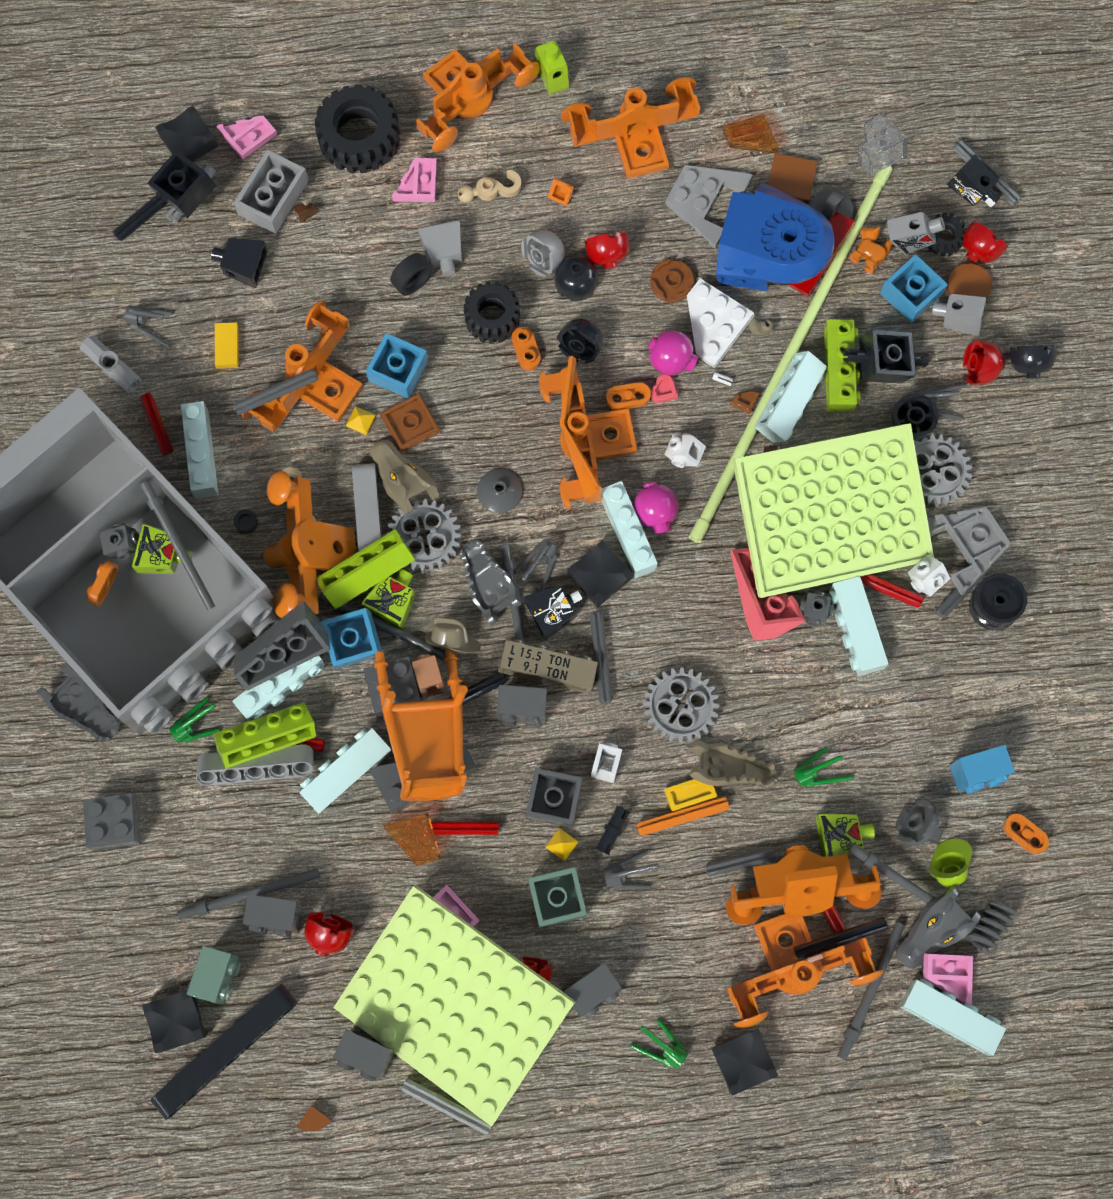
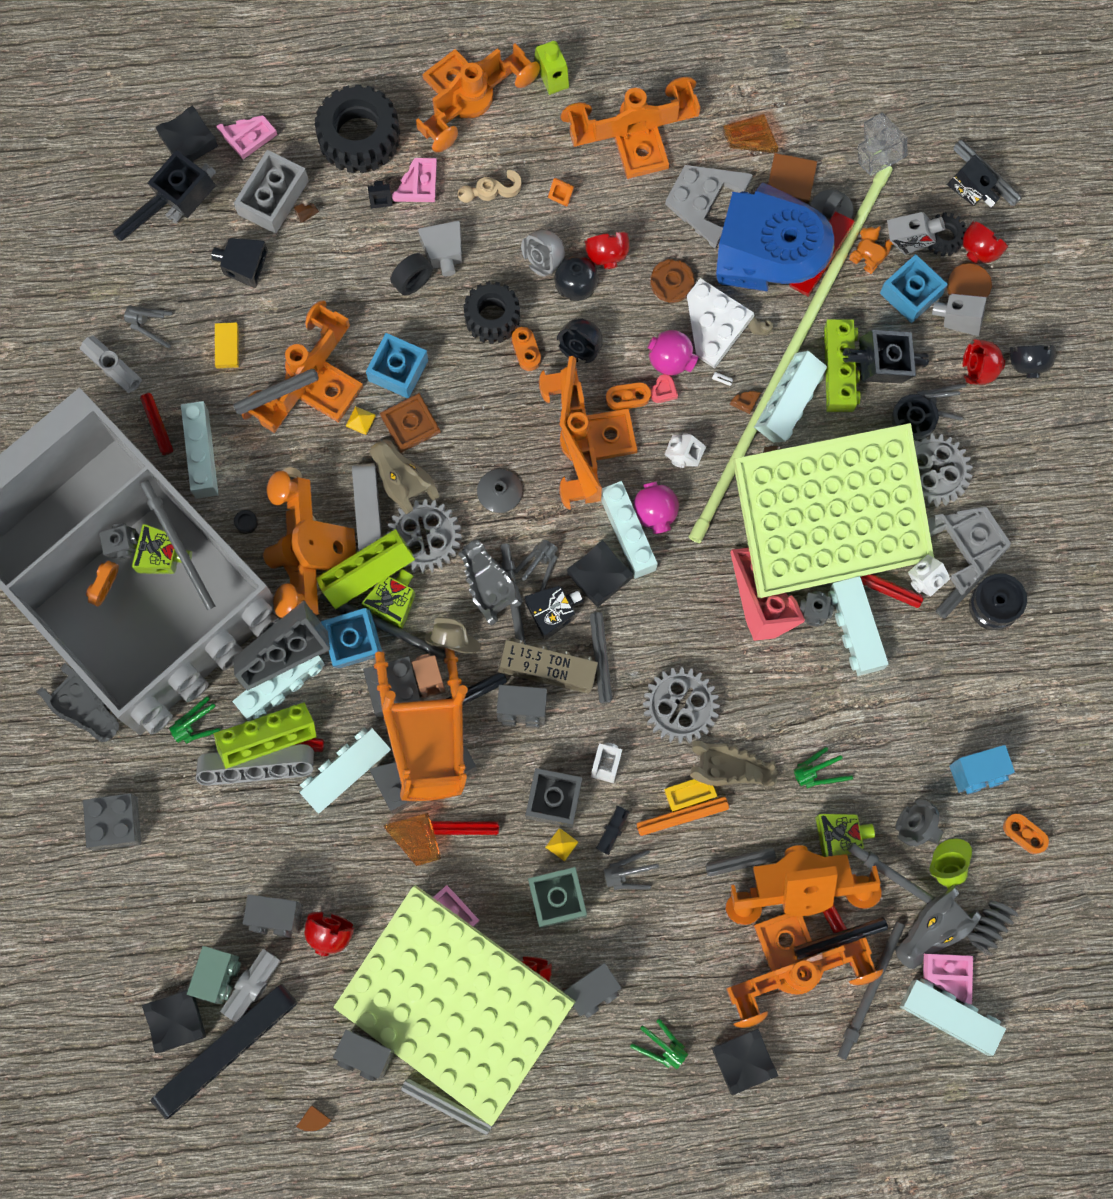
dark grey bar [177,868,320,920] -> none
none -> light grey piece [220,949,281,1022]
none -> black tile [368,180,393,209]

